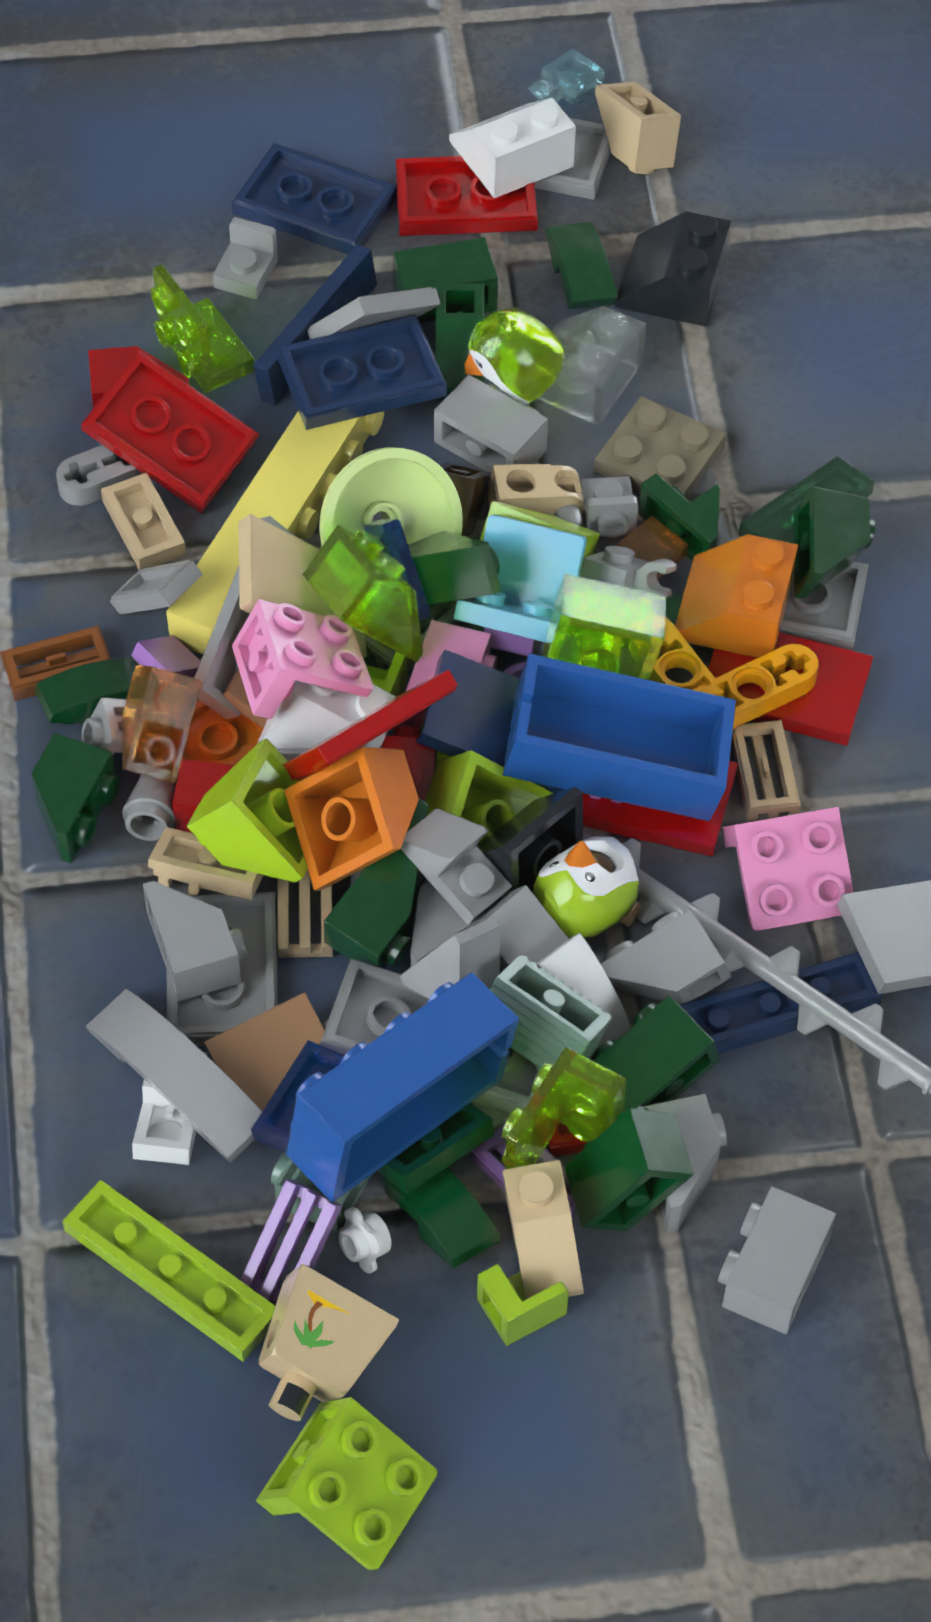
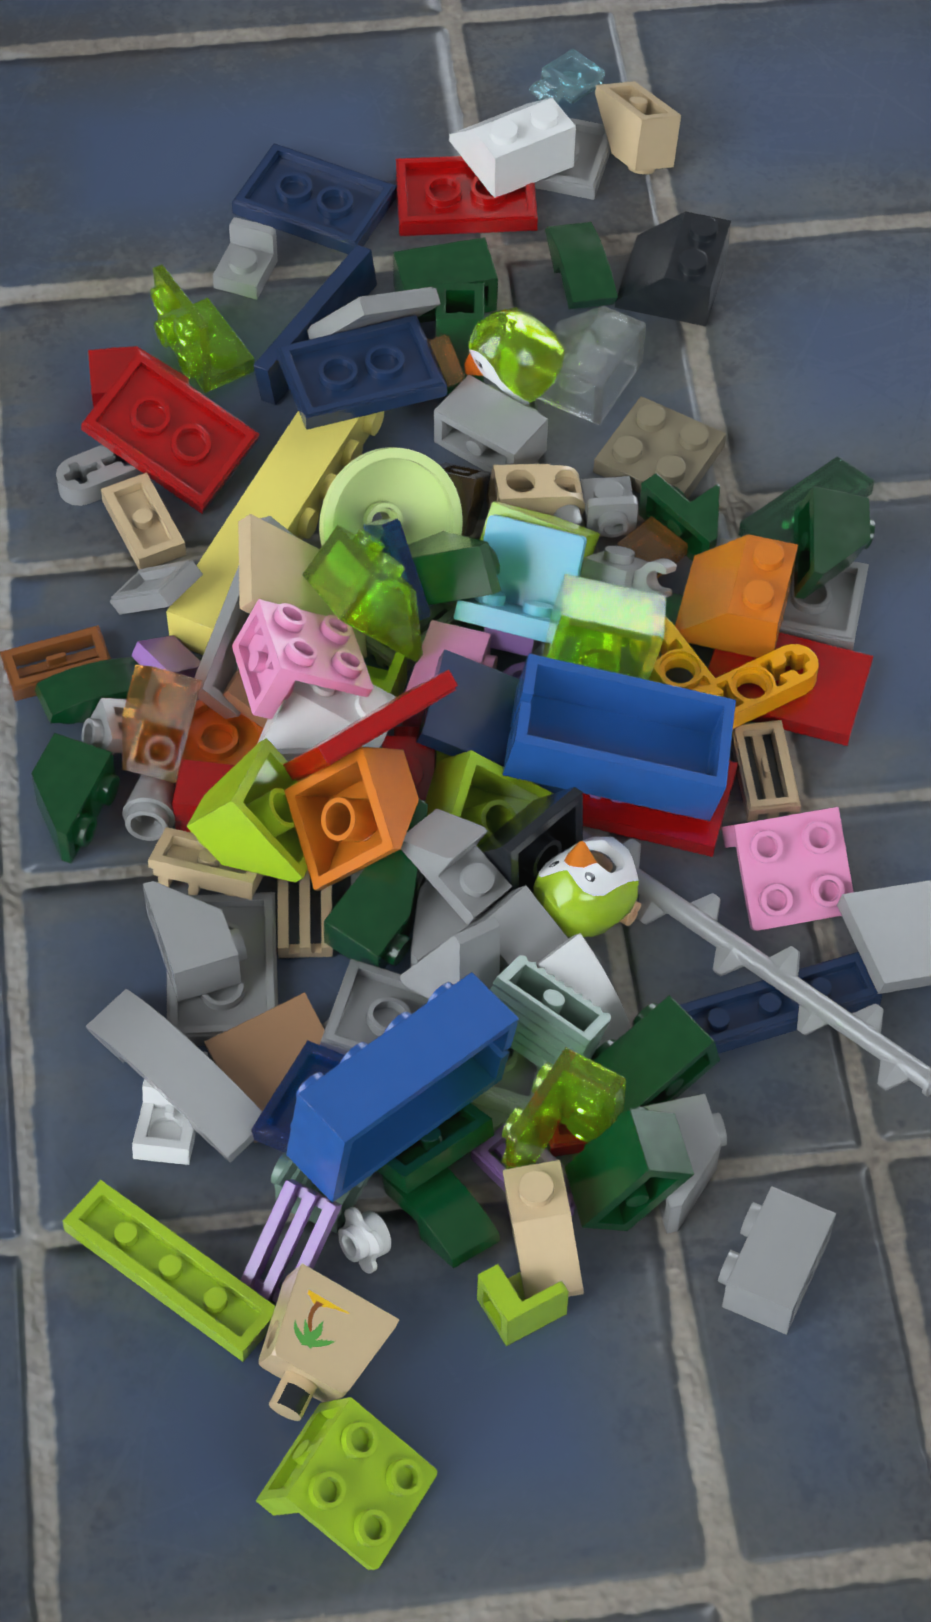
light grey slope [601,908,732,1004] -> none
none -> clear orange tile [427,334,465,387]

